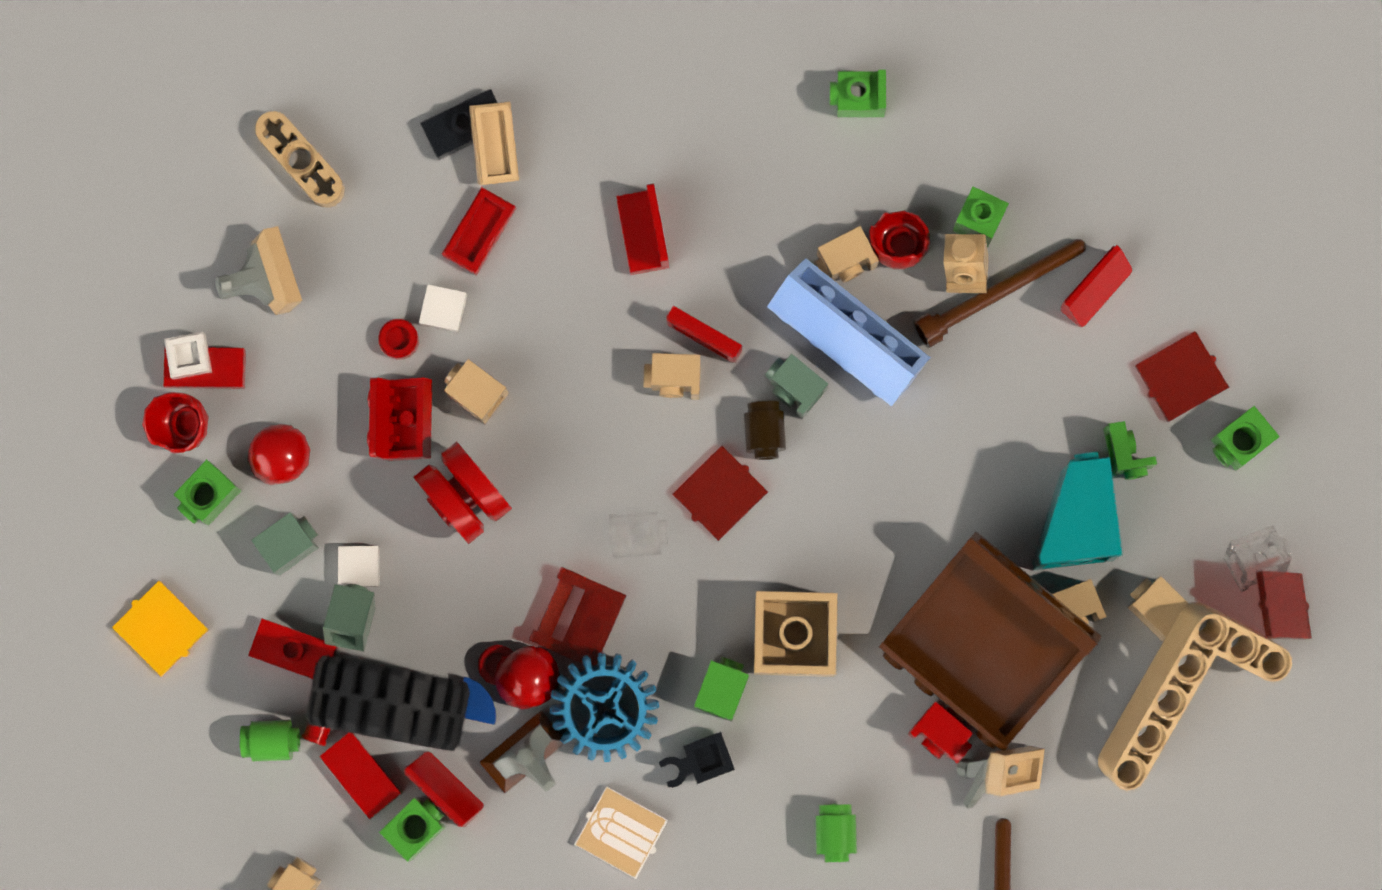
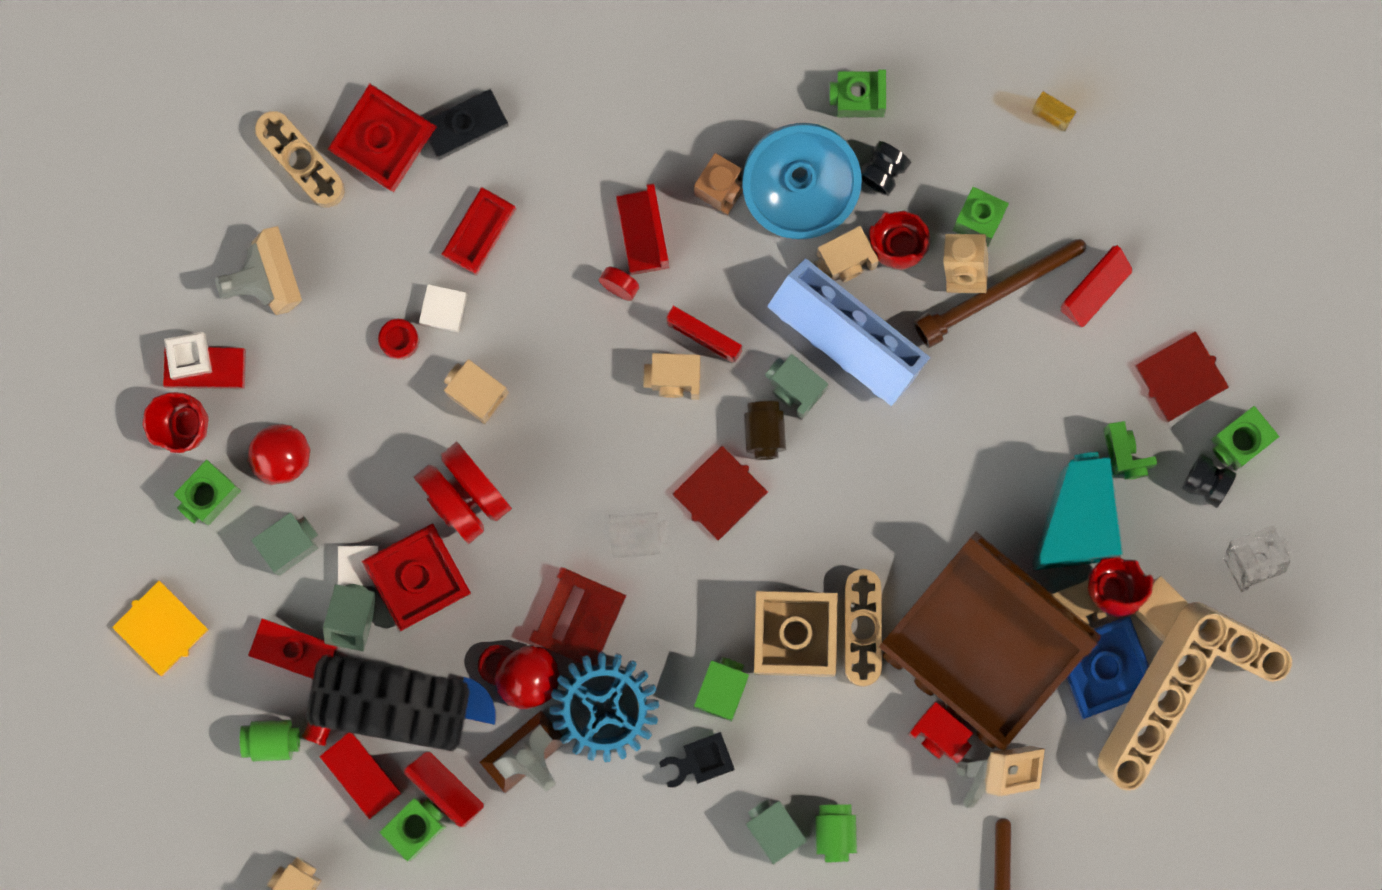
red bracket [367,377,432,461] -> none
tan tile [469,102,519,185] -> none
piece [574,786,668,879] -> none
clear red piece [1256,571,1312,640] -> none
none -> red plate [327,83,437,193]
none -> red plate [362,523,471,632]
none -> red tile [598,266,640,301]
none -> medium nougat brick [694,153,743,216]
none -> dark azure dish [742,123,862,239]
none -> sand green brick [746,799,807,865]
none -> tan beam [844,569,882,687]
none -> black wheel [860,141,911,196]
none -> clear yellow tile [1032,91,1077,132]
none -> blue tile [1066,616,1149,720]
none -> red hair [1088,557,1154,617]
none -> black wheel [1182,454,1237,508]

